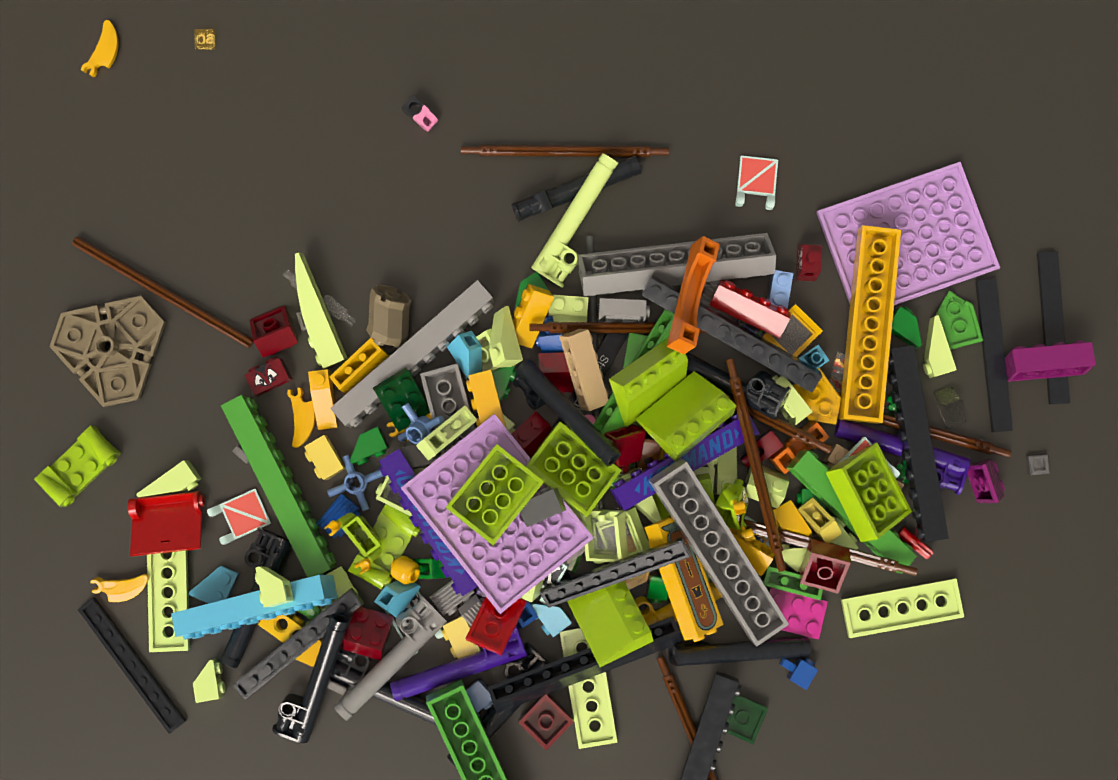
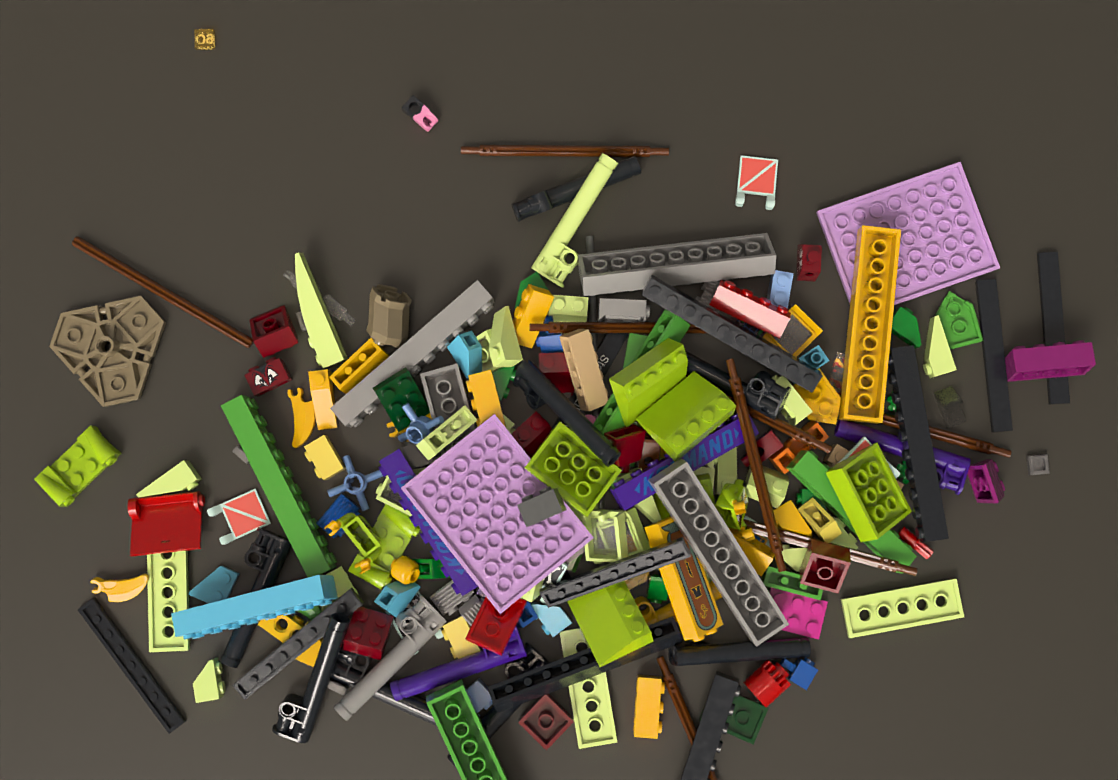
yellow piece [81,20,119,77] -> none
yellowish green slope [255,567,294,607] -> none
green slope [350,427,389,466] -> none
lime slope [446,444,544,545] -> none
orange arch [667,236,720,354] -> none
none -> yellow brick [633,675,665,739]
none -> red gear [743,660,791,708]

